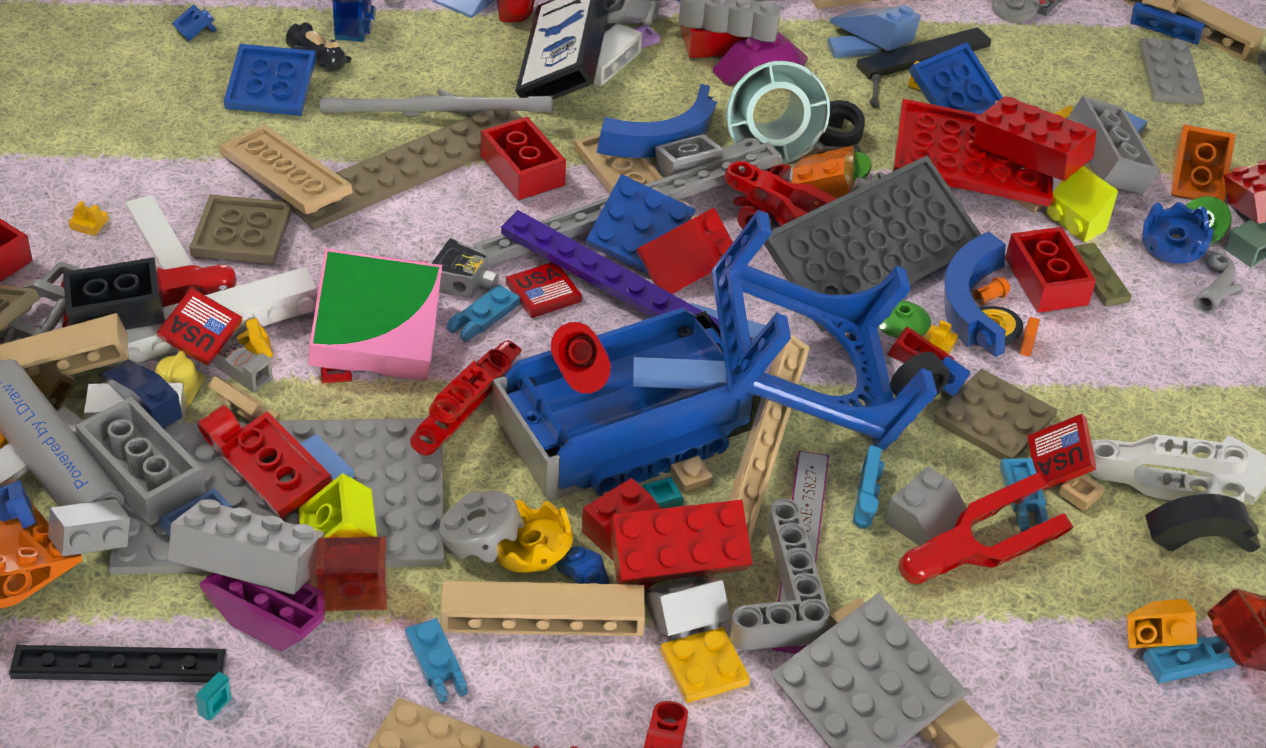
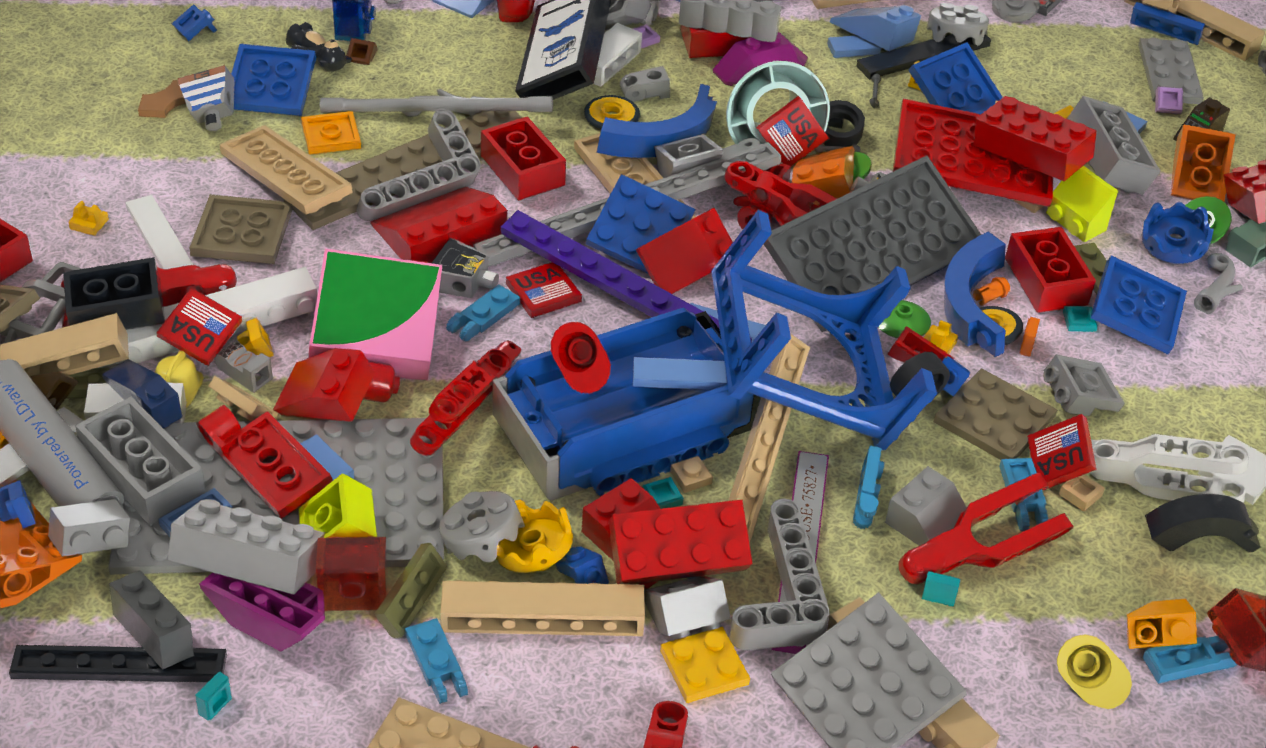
none -> dark grey brick [109,571,194,669]
none -> medium nougat tile [138,80,186,118]
none -> torso [178,65,234,131]
none -> red slope [273,348,375,422]
none -> light orange tile [301,111,361,155]
none -> reddish brown slope [346,38,378,65]
none -> light grey beam [356,109,481,221]
none -> red head [363,361,400,403]
none -> red slope [370,186,508,263]
none -> olive plate [374,543,448,638]
none -> yellow wheel [584,95,640,129]
none -> light grey leg [620,66,670,102]
none -> tile [756,96,829,166]
none -> teal tile [922,571,960,607]
none -> light grey plate [927,3,989,46]
none -> light grey plate [1043,354,1125,416]
none -> light yellow piece [1057,634,1132,709]
none -> teal tile [1063,306,1098,332]
none -> blue plate [1090,255,1187,354]
none -> lavender tile [1155,87,1183,114]
none -> dark brown slope [1173,97,1230,141]

